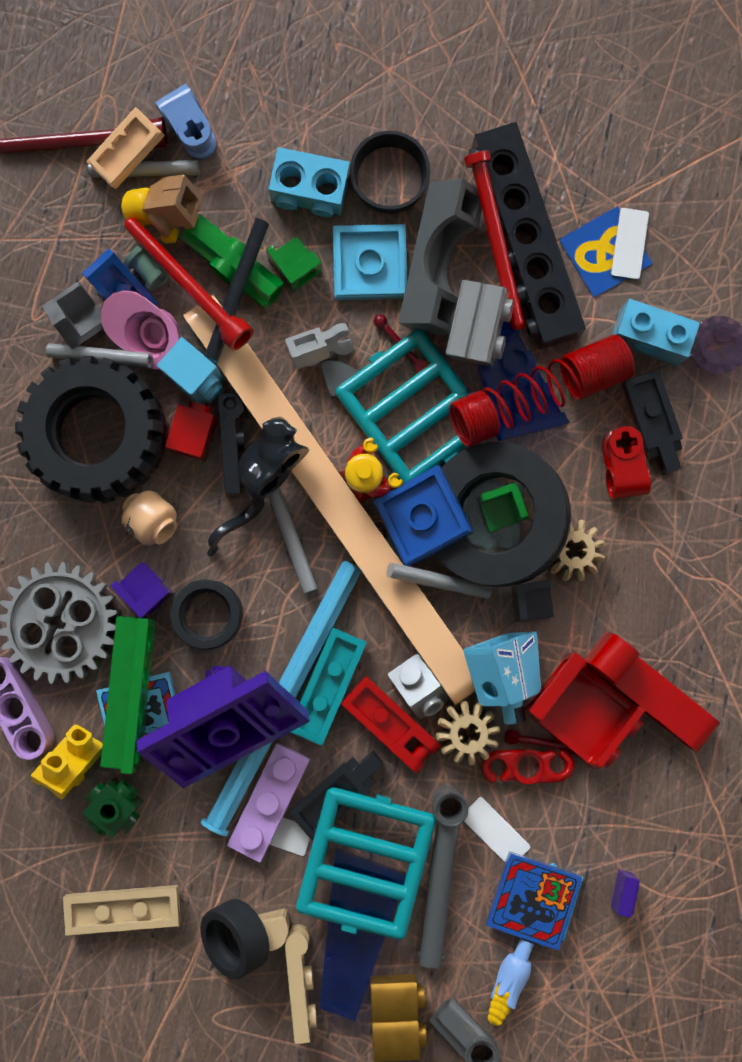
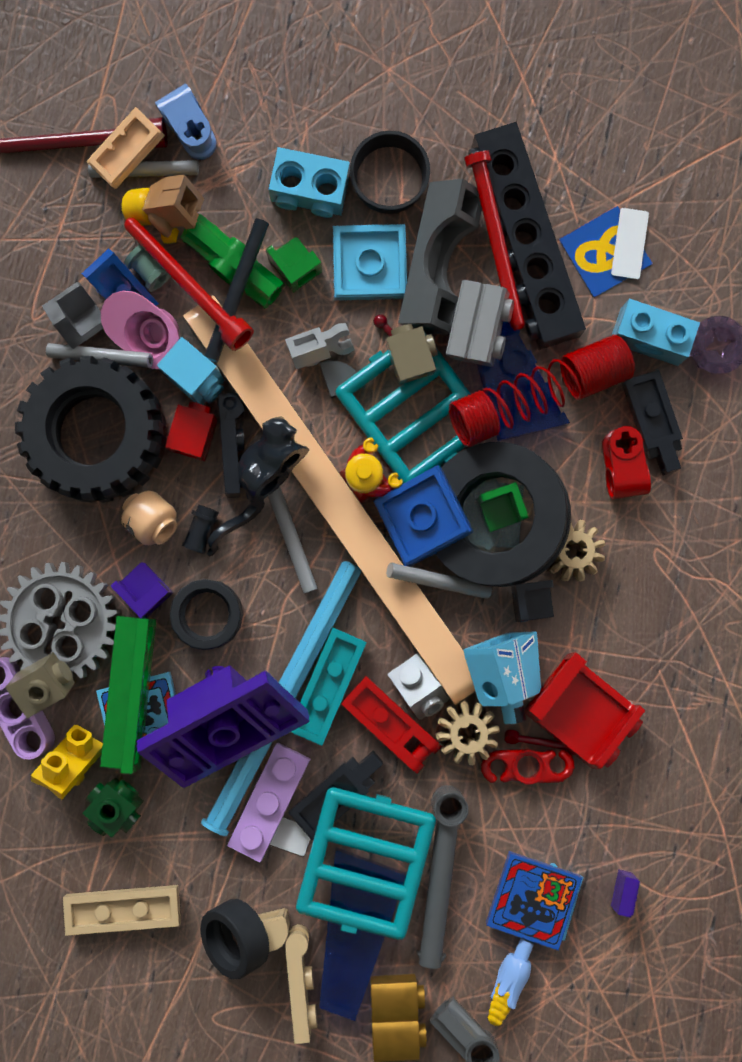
white sticker [464,797,530,862] -> none
red beam [585,632,720,753] -> none
none -> dark tan brick [5,652,75,718]
none -> black pin [182,504,220,554]
none -> dark tan brick [385,324,438,385]

